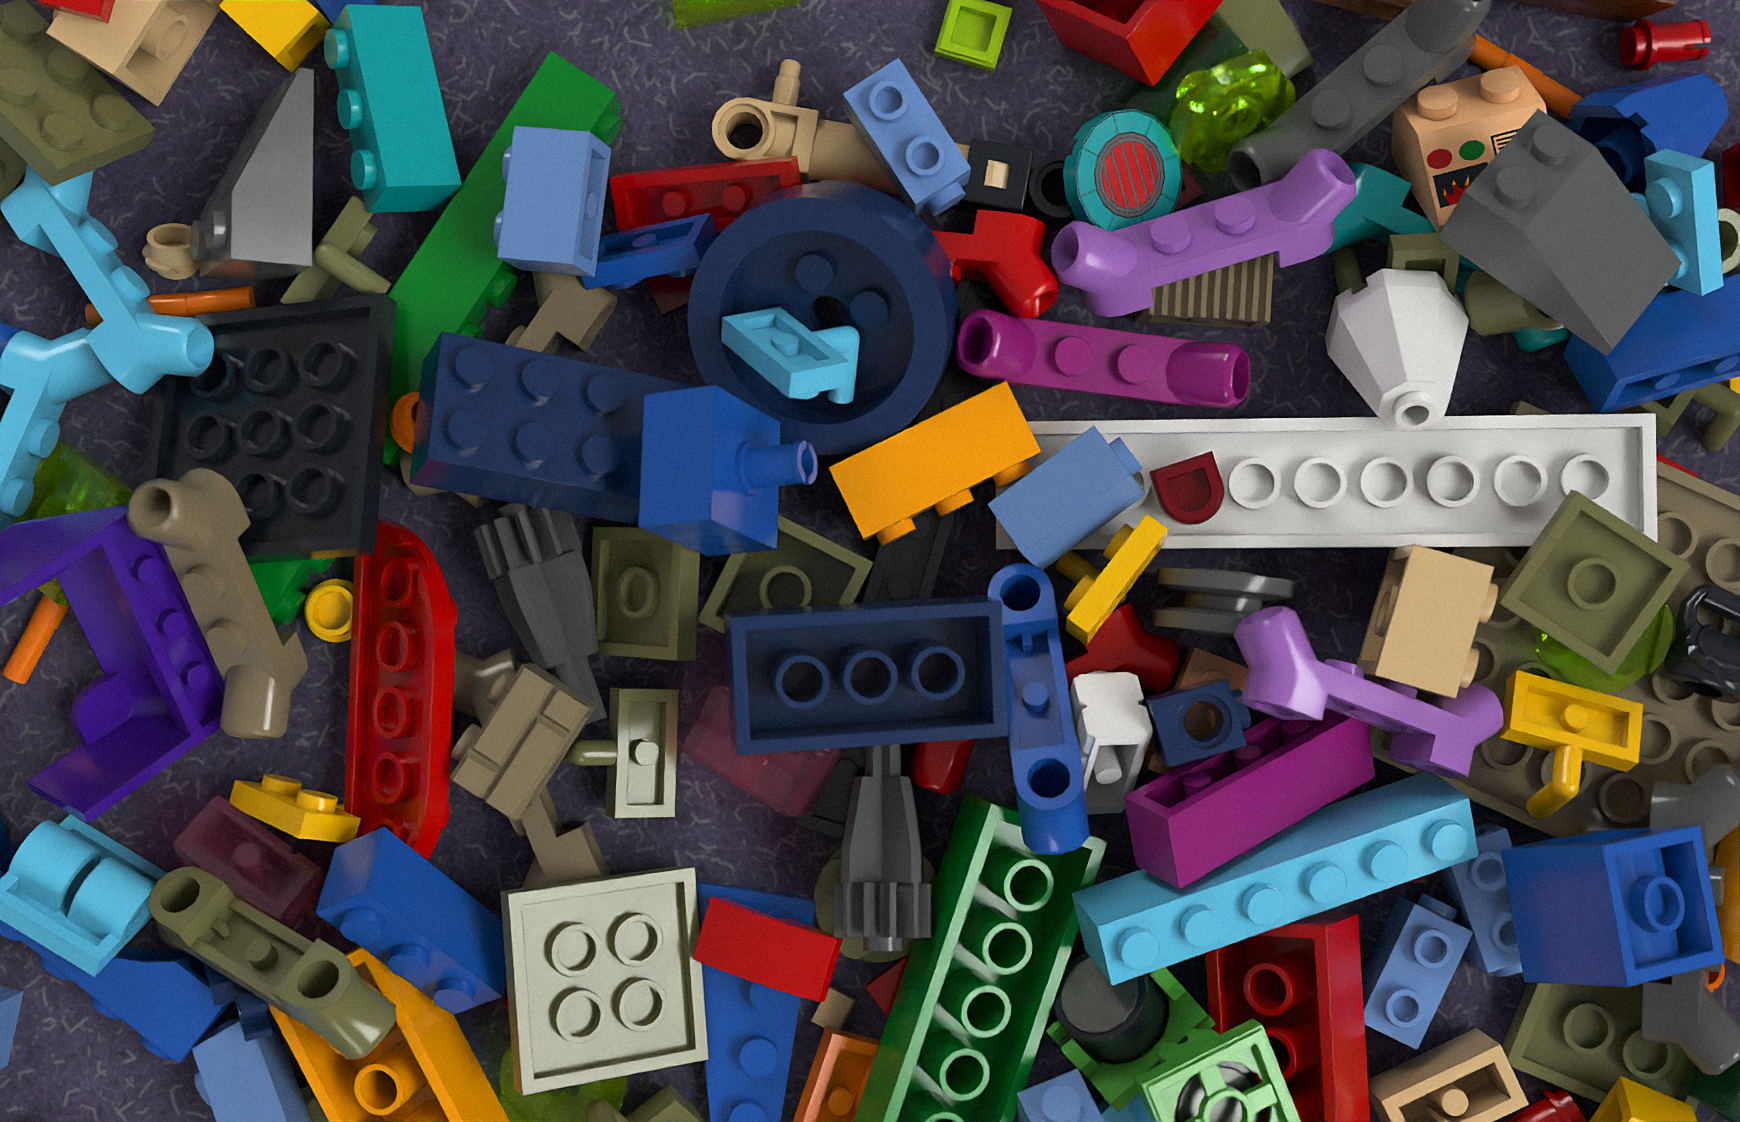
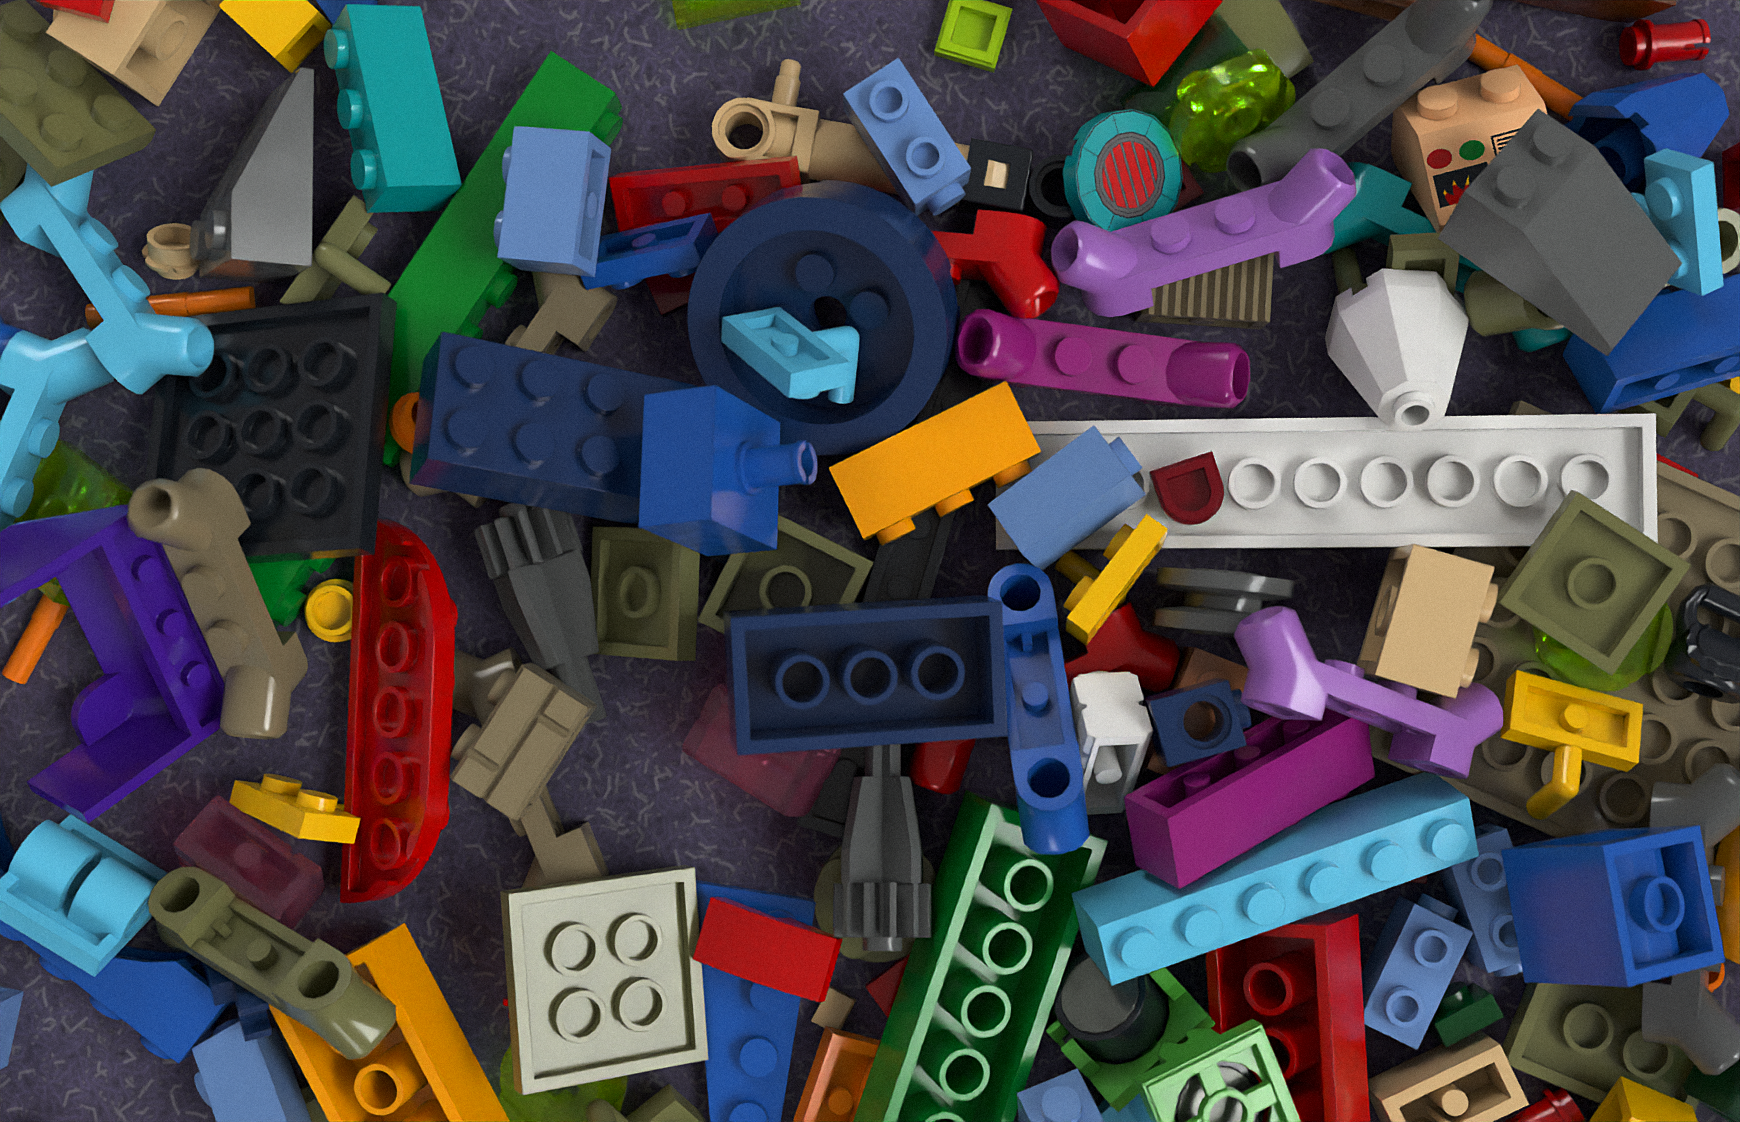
blue brick [315,827,506,1015] -> none
olive plate [562,688,679,818] -> none
none -> dark green plate [1427,981,1504,1047]

